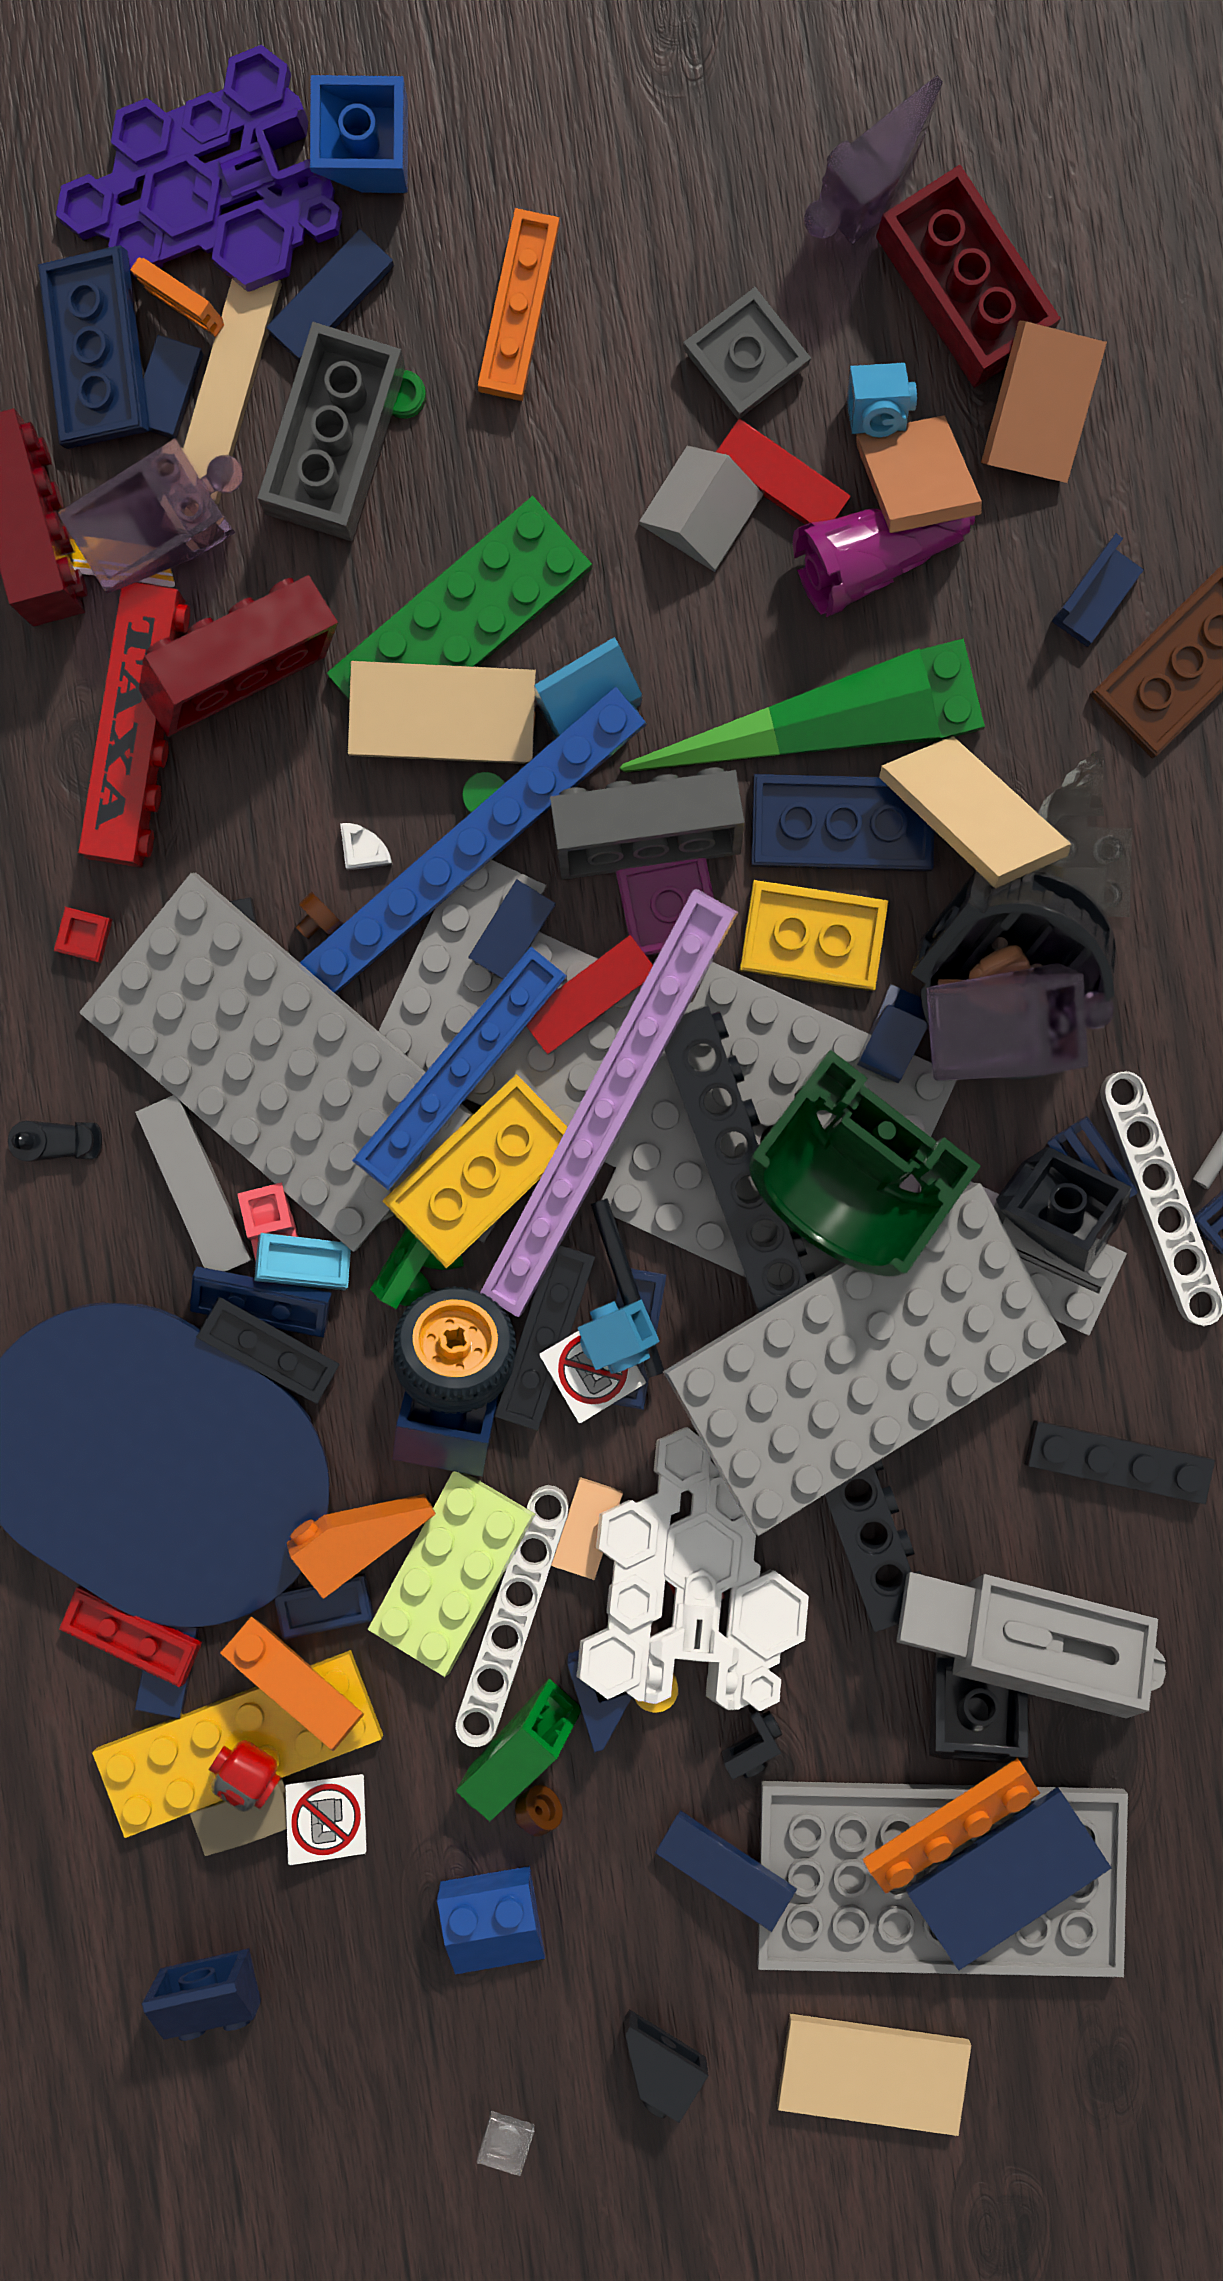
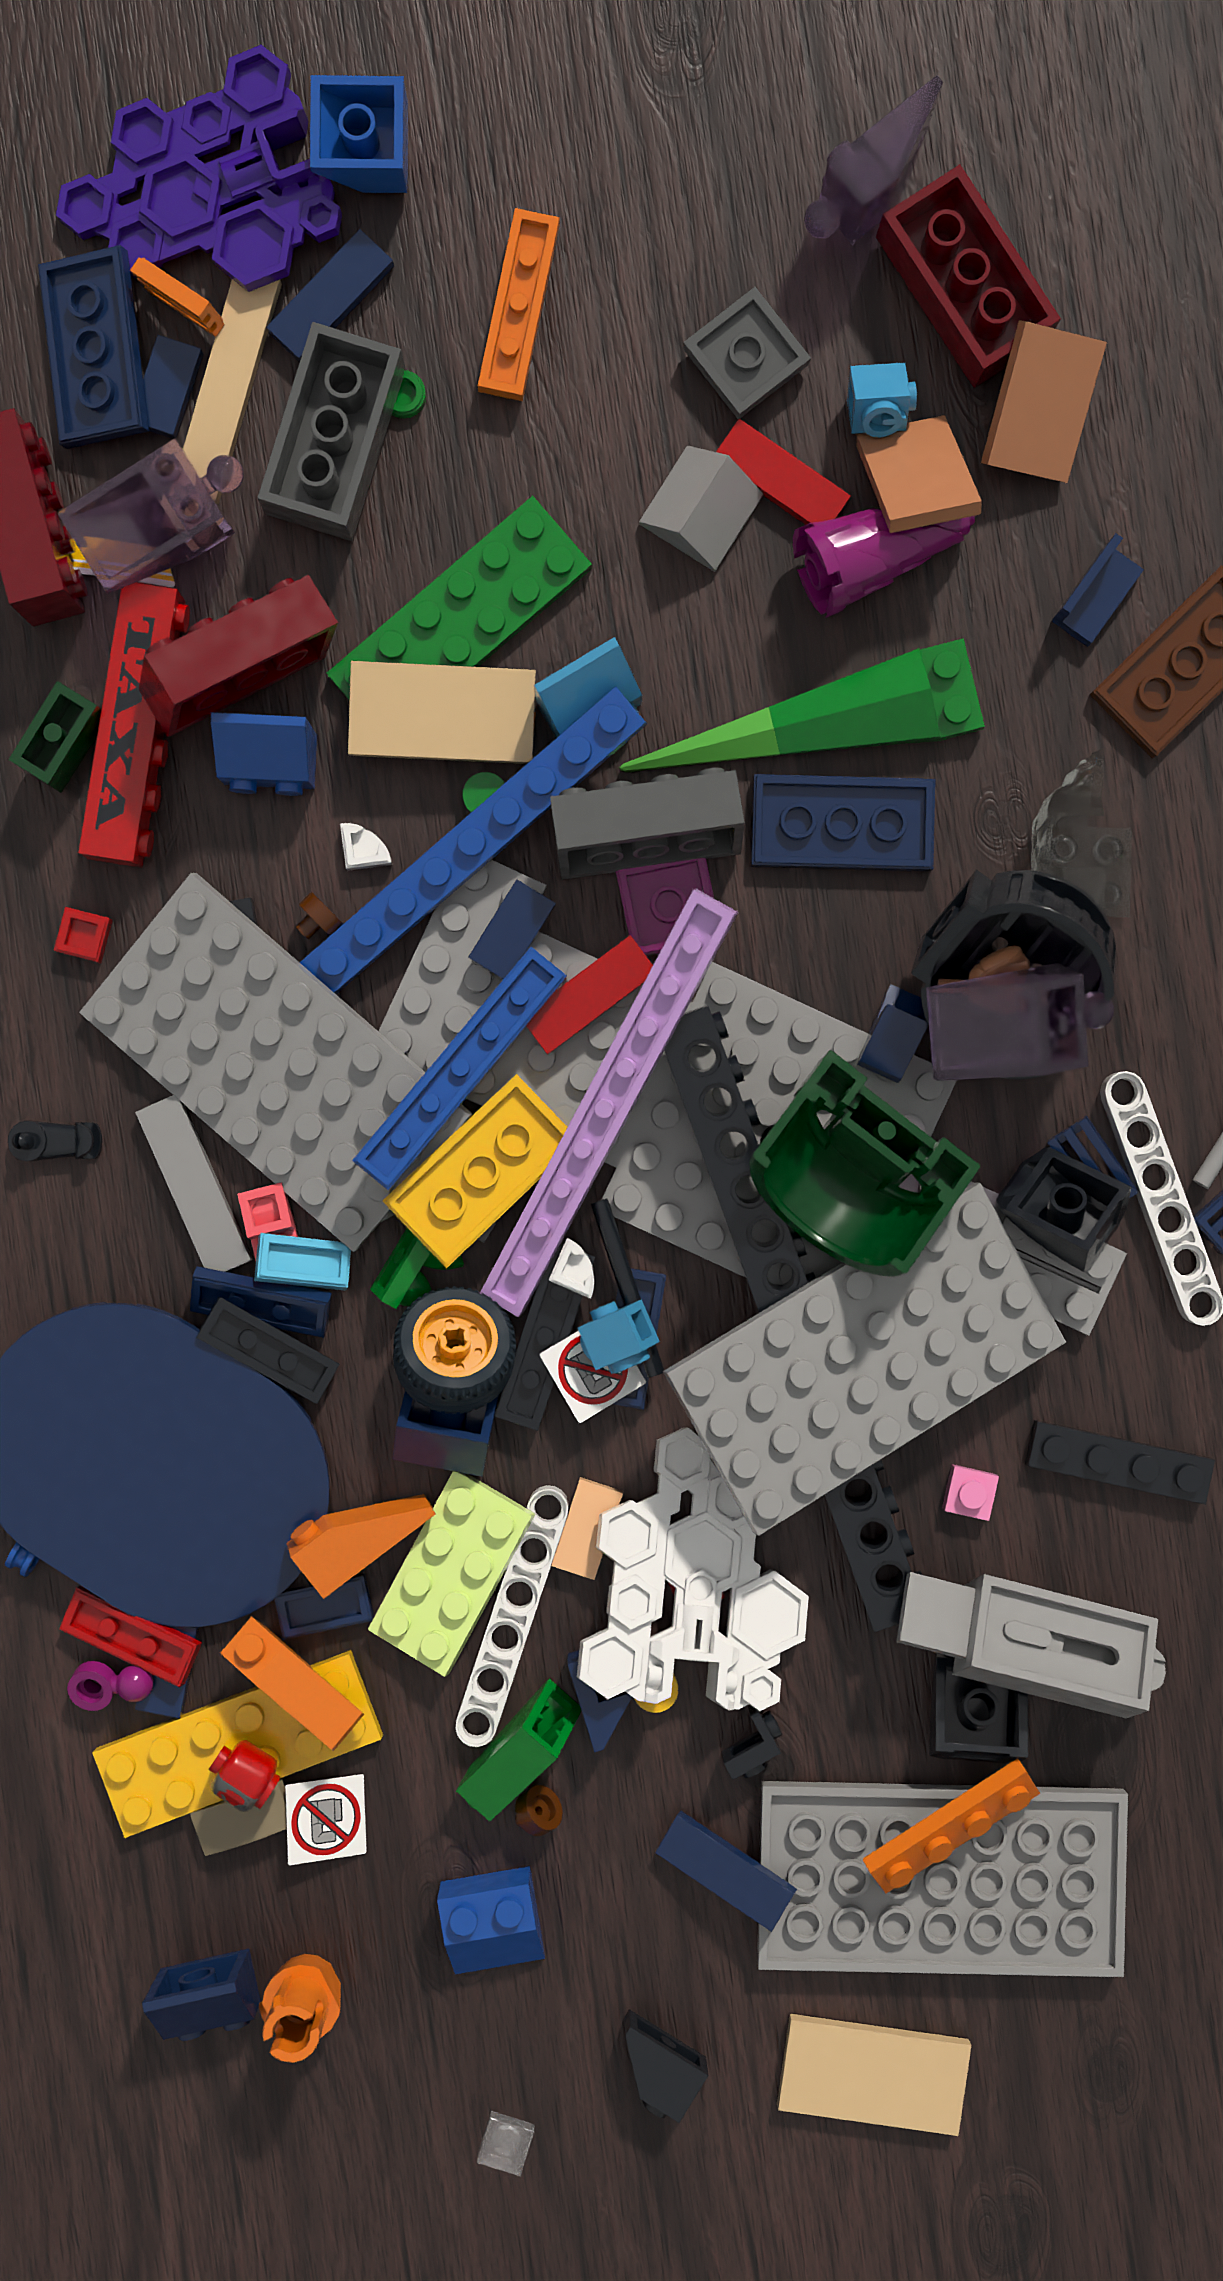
yellow tile [739,880,888,991] -> none
tan tile [879,736,1071,888] -> none
dark blue tile [905,1787,1112,1971] -> none
none -> blue bush [5,1542,40,1578]
none -> dark green brick [8,681,102,793]
none -> magenta plate [67,1661,153,1711]
none -> blue slope [211,713,317,796]
none -> orange piece [259,1954,341,2063]
none -> white tile [549,1238,594,1299]
none -> bright pink plate [942,1464,999,1521]

